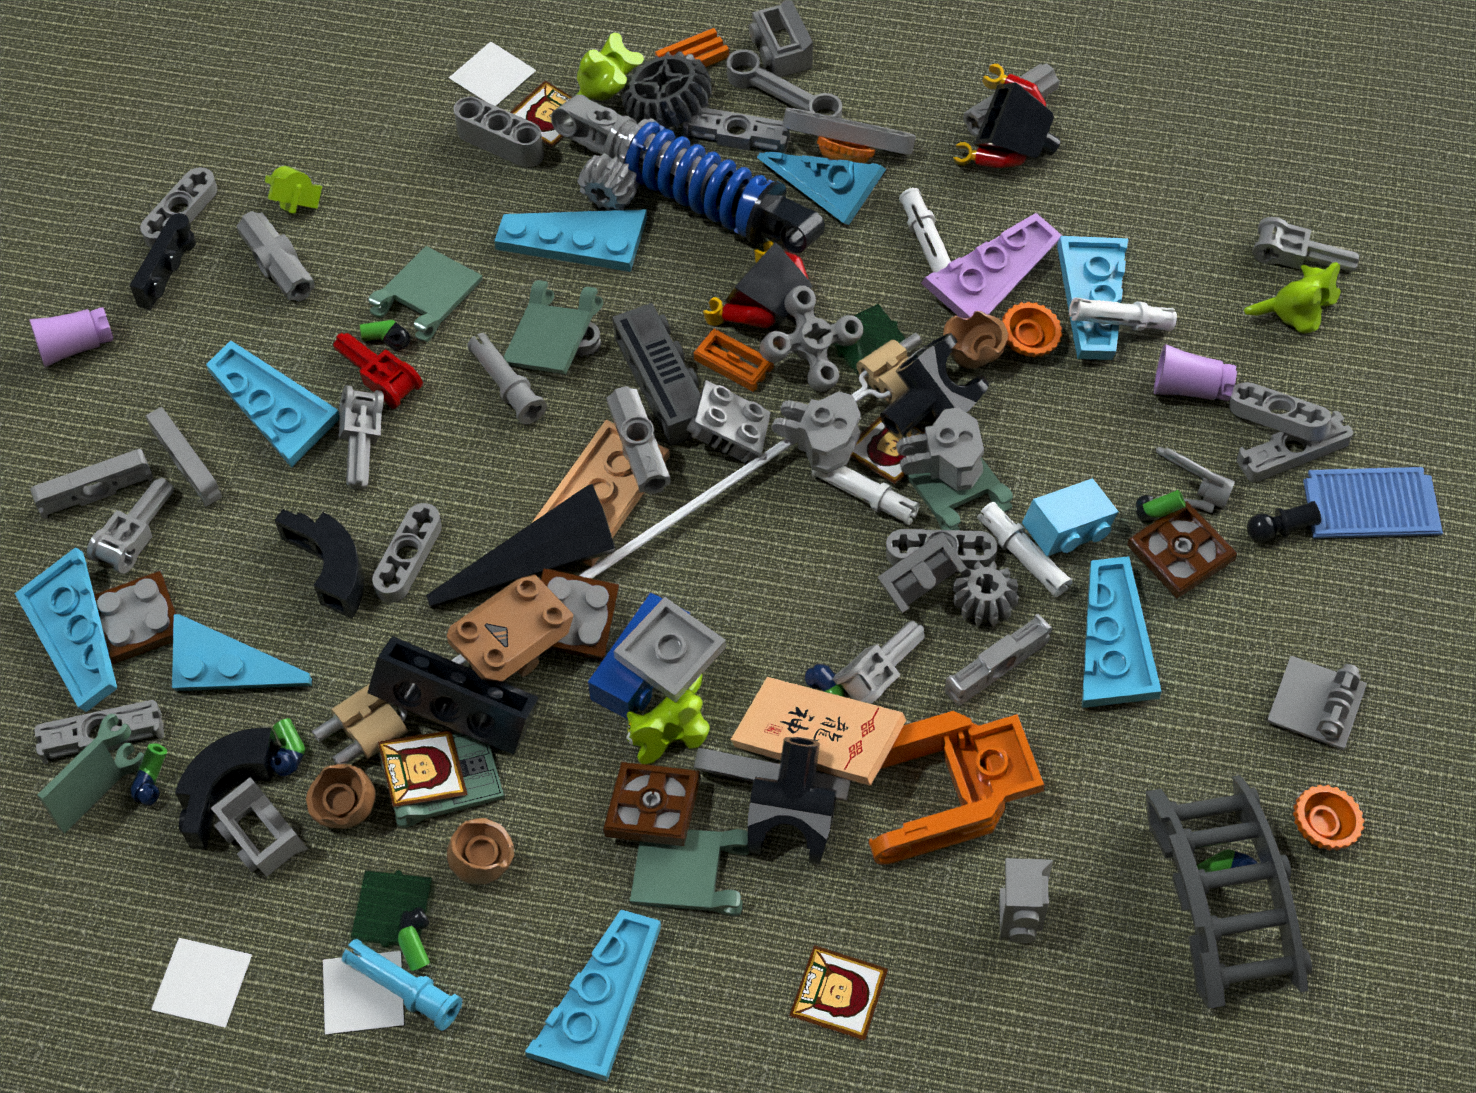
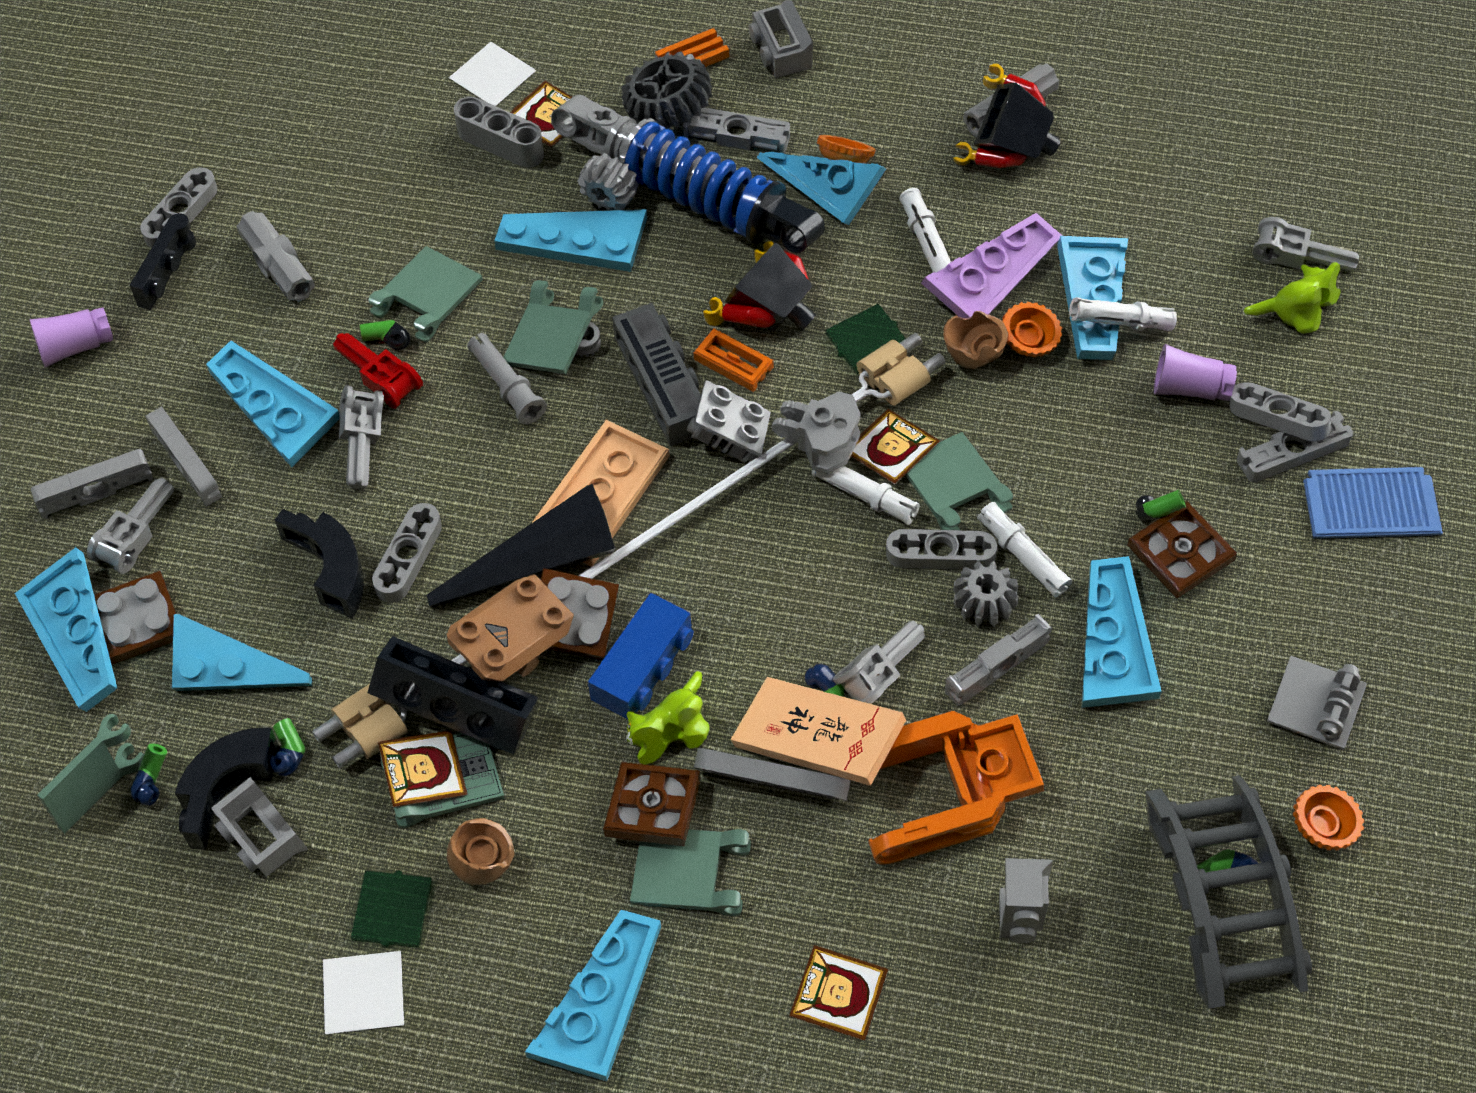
light grey piece [34,700,164,764] -> none
white sticker [151,938,252,1027] -> none
lime piece [265,166,322,214] -> none
medium nougat hair [306,764,376,829] -> none
medium azure pin [342,939,462,1031] -> none
bright green arm [398,907,430,971] -> none
lime animal [576,32,644,101] -> none
light grey piece [606,386,671,495] -> none
light grey hinge [614,597,726,703] -> none
light grey piece [727,50,842,118] -> none
black connector [748,737,837,865] -> none
light grey gear [760,286,863,392] -> none
light grey beam [782,108,916,154] -> none
light grey window [878,532,967,613] -> none
black connector [880,333,989,438] -> none
light grey hinge [896,407,984,491] -> none
medium azure brick [1022,478,1119,556] -> none
light grey plant [1155,447,1235,514] -> none
black pin [1247,501,1321,543] -> none

